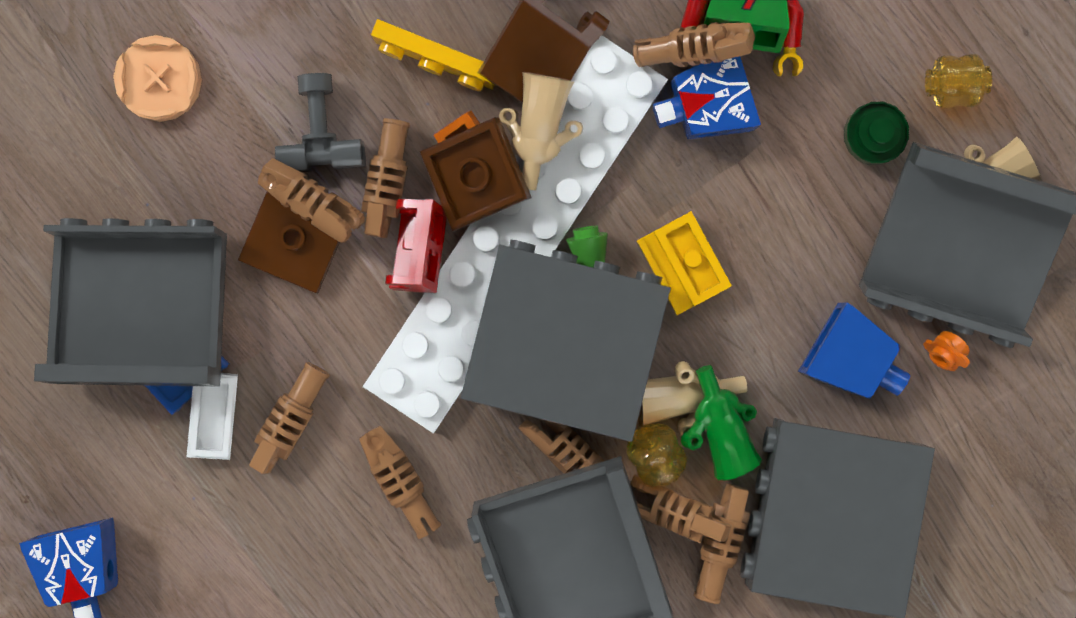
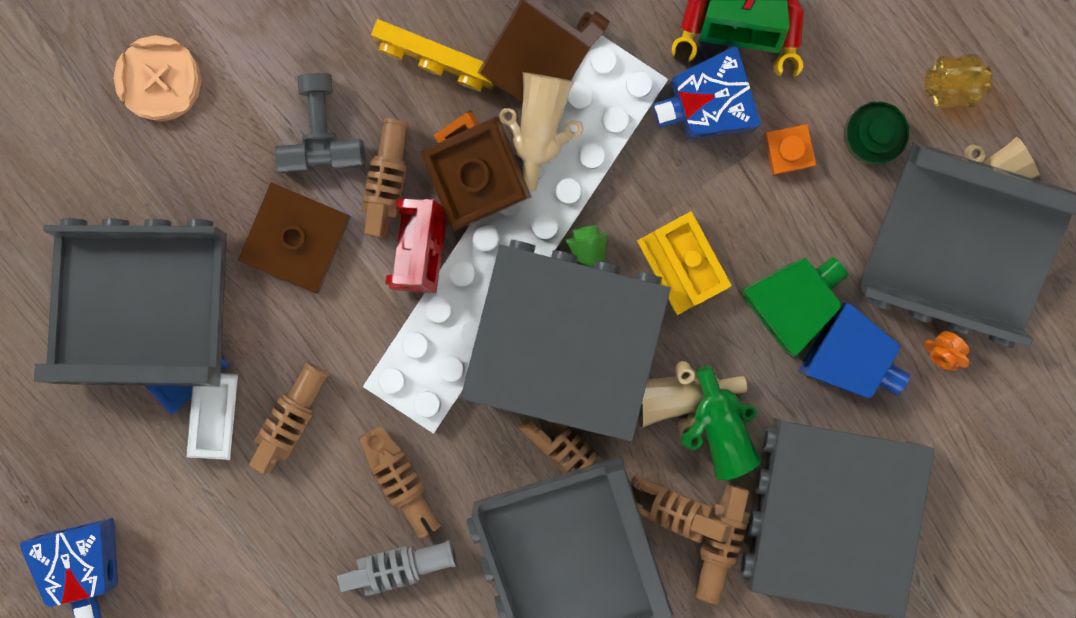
medium nougat hinge [258,158,365,243] -> none
clear yellow piece [626,424,688,487] -> none
medium nougat hinge [633,22,755,68] -> none
none -> light grey hinge [337,540,457,596]
none -> green torso [738,256,849,356]
none -> orange plate [763,124,816,176]

